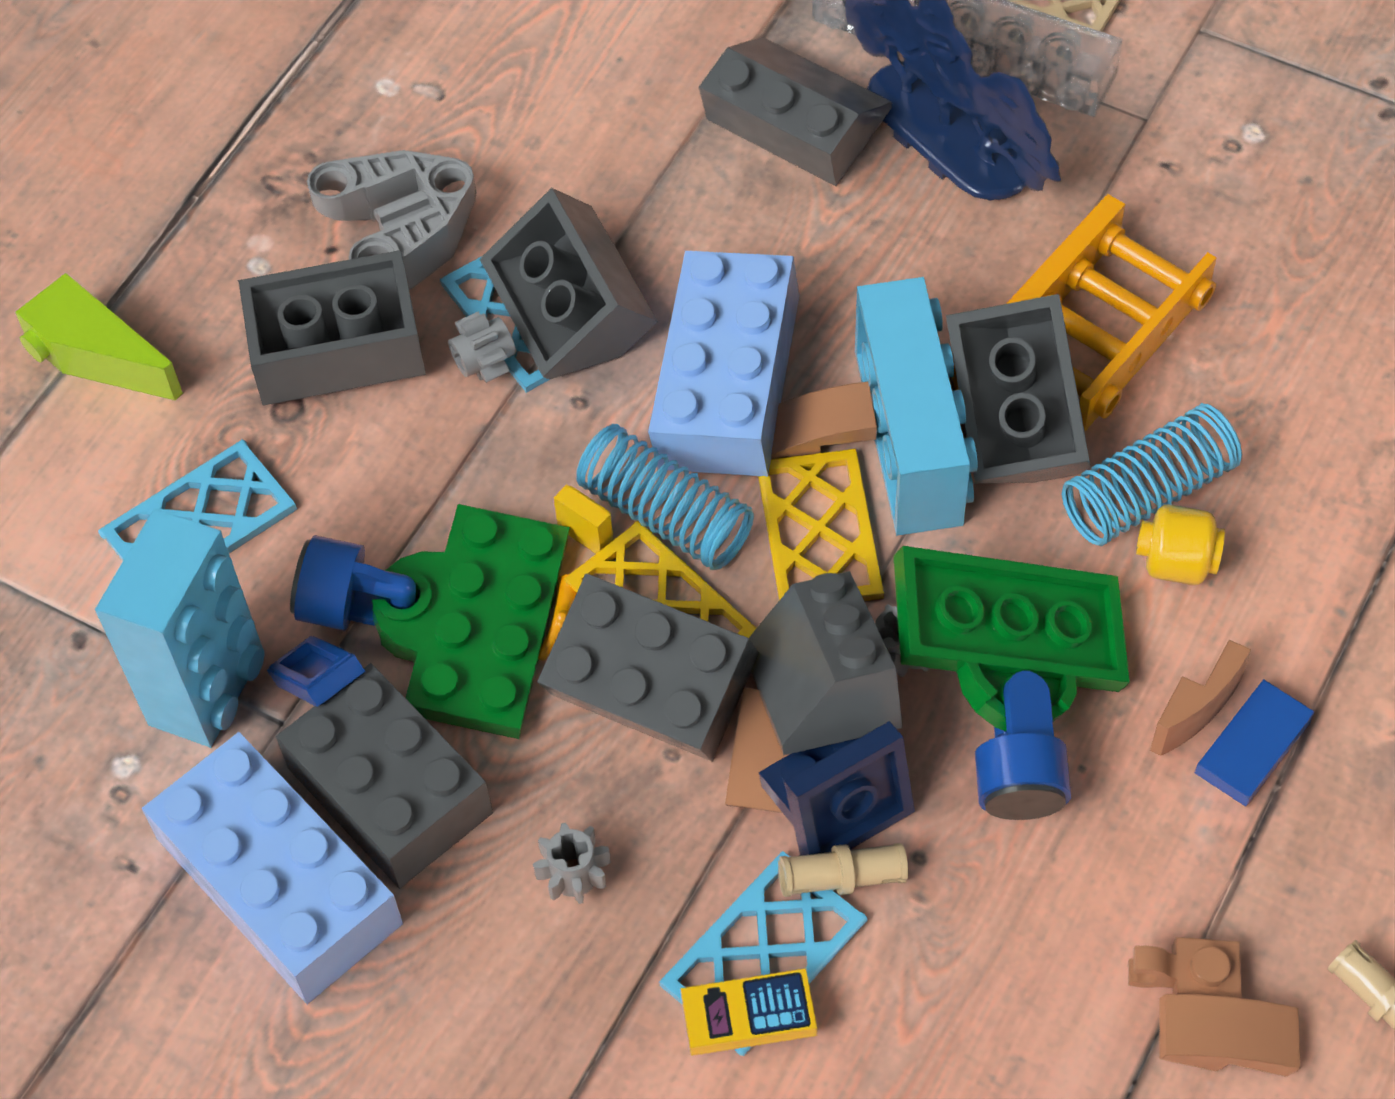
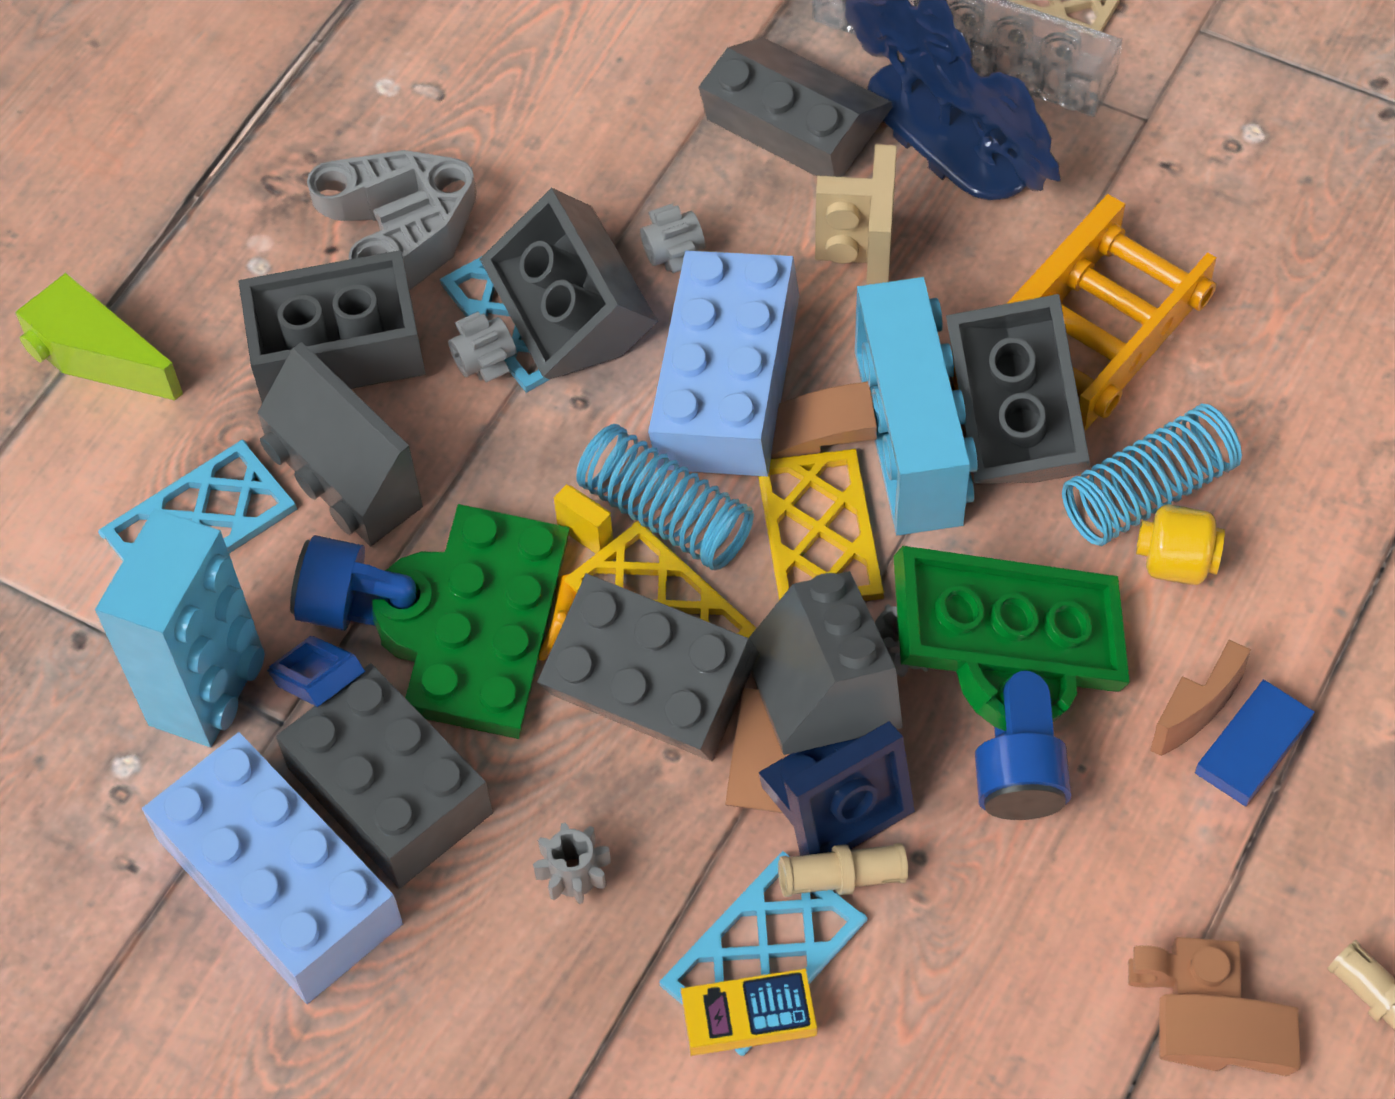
none -> dark grey slope [257,342,423,547]
none -> light grey gear [640,204,705,273]
none -> tan bracket [815,144,897,285]

